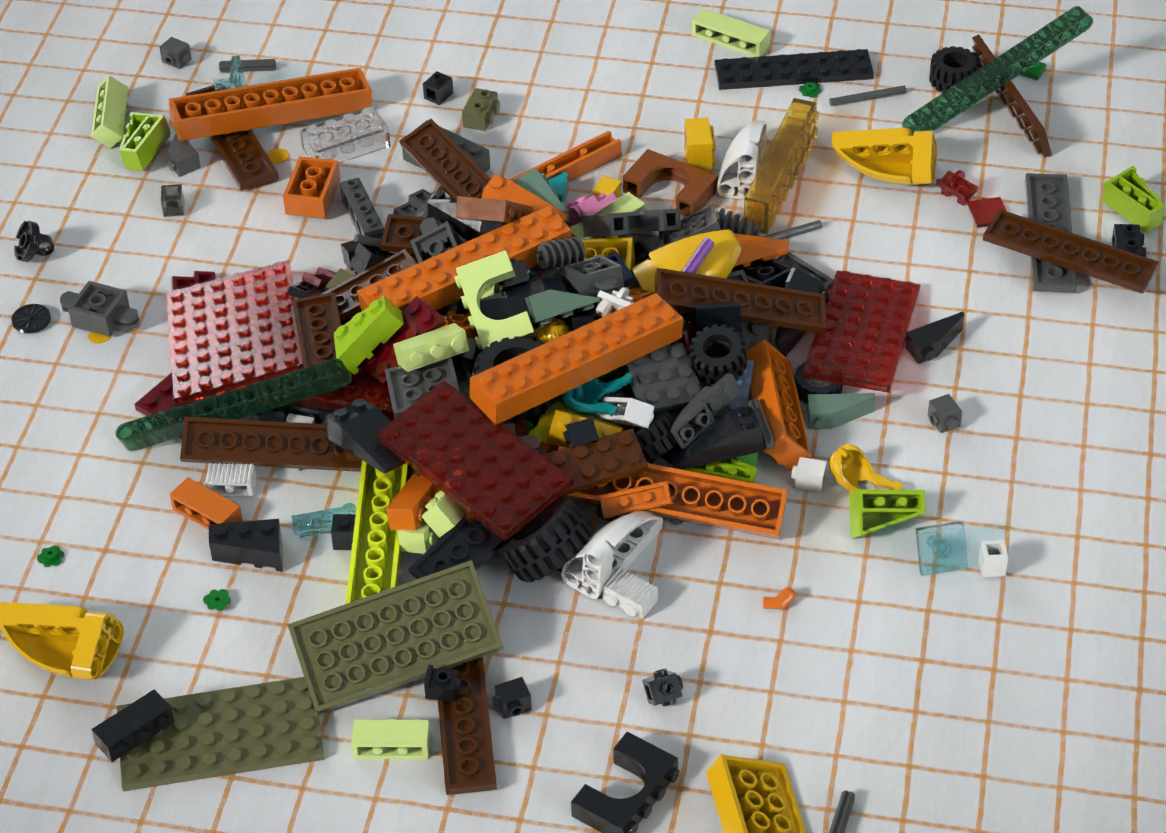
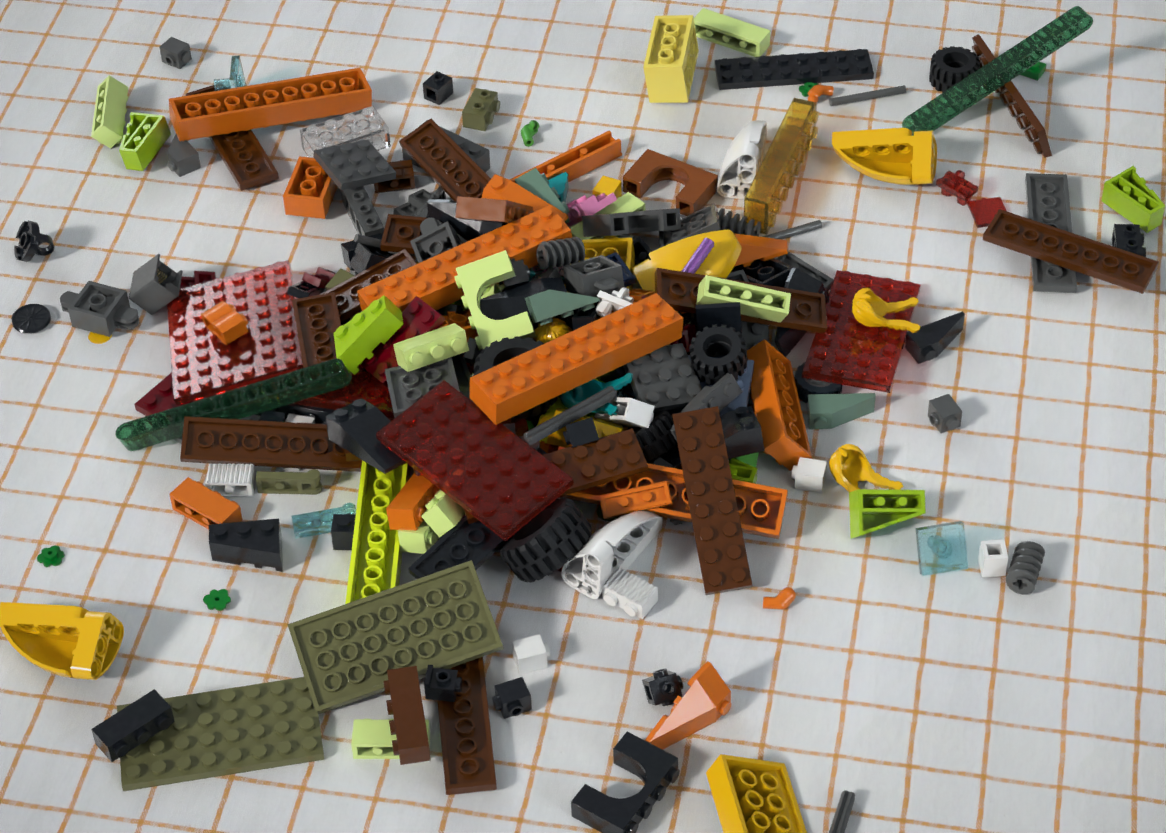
clear smoke brick [161,184,185,217] -> none
dark grey axle [219,59,276,73] -> none
yellow sticker [267,149,289,163] -> none
yellow brick [684,118,716,173] -> none
dark grey axle [748,398,775,450] -> none
none -> dark grey piece [129,254,183,315]
none -> orange brick [201,301,249,345]
none -> olive plate [256,469,322,495]
none -> dark grey plate [313,140,396,190]
none -> reddish brown brick [374,160,415,193]
none -> reddish brown brick [383,666,431,765]
none -> white brick [512,634,551,675]
none -> bright green arm [521,120,539,147]
none -> dark grey axle [523,386,617,445]
none -> light yellow brick [643,15,699,103]
none -> orange wedge [645,661,732,750]
none -> reddish brown plate [672,406,752,595]
none -> yellowish green brick [696,275,791,323]
none -> orange arm [808,85,834,103]
none -> yellow hair [852,288,921,333]
none -> dark grey piece [1006,541,1045,595]

